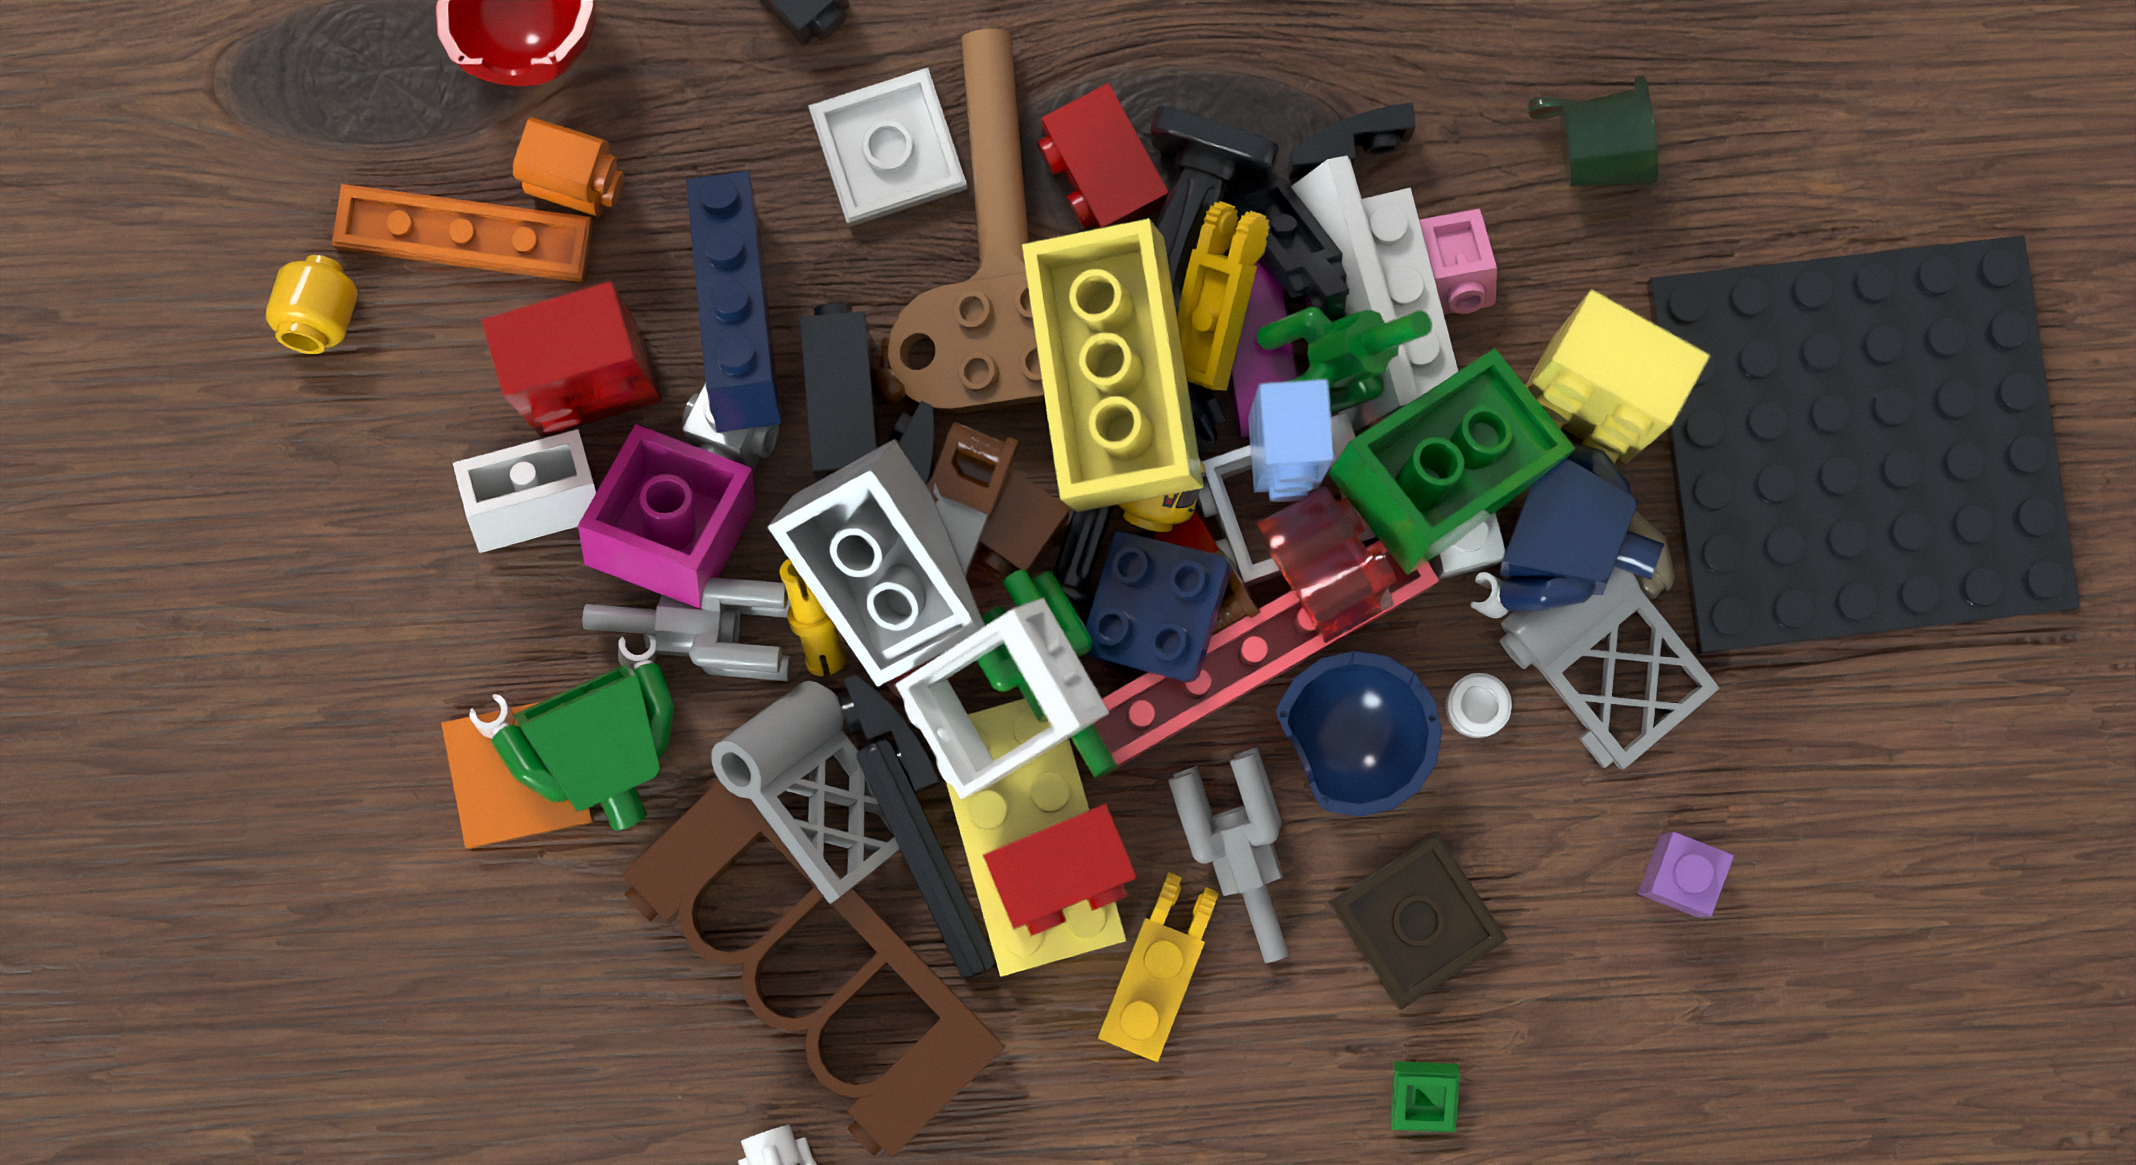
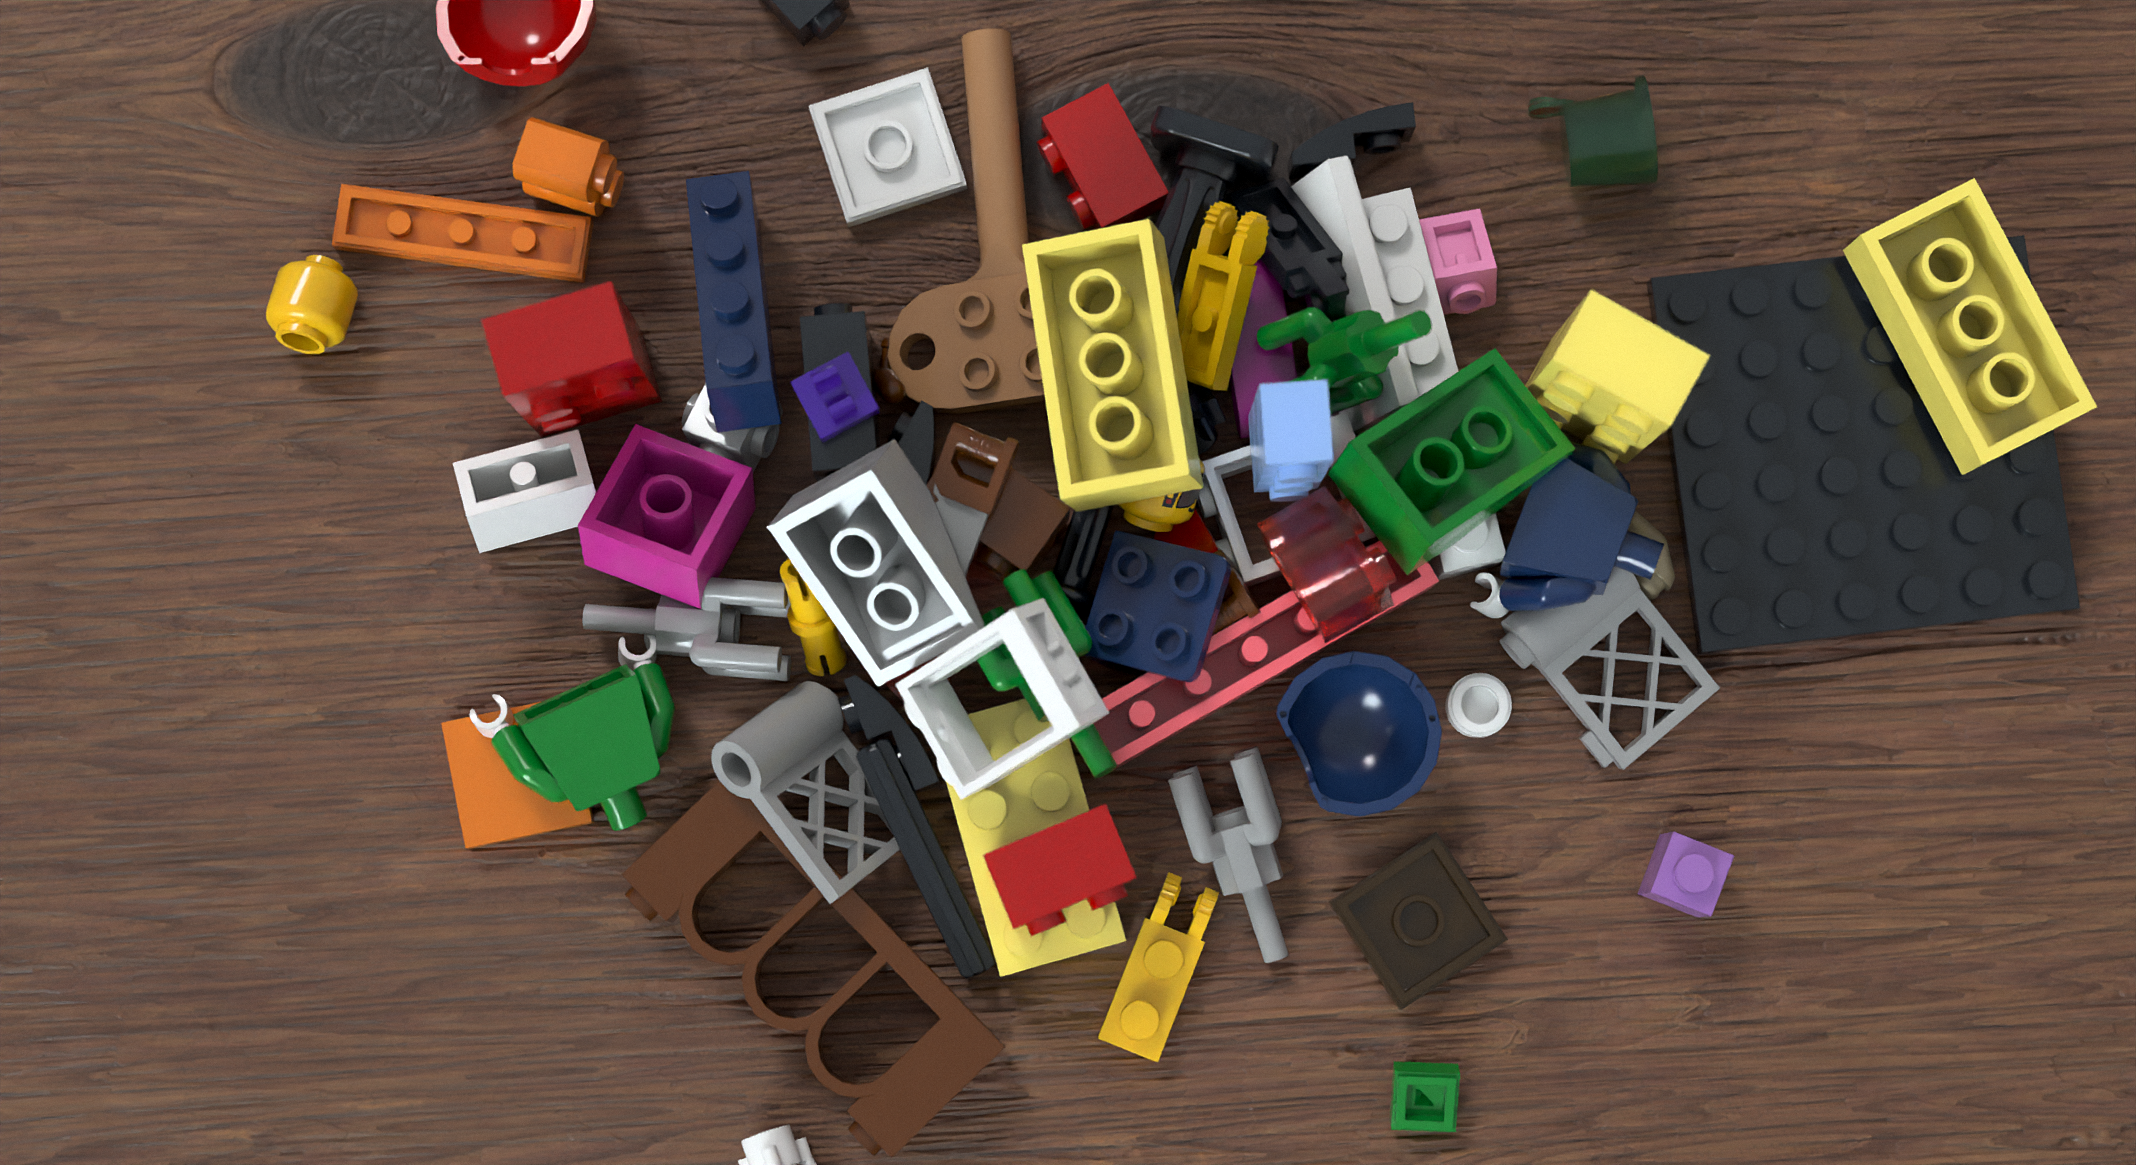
none -> dark purple tile [790,351,880,443]
none -> light yellow brick [1843,178,2097,475]

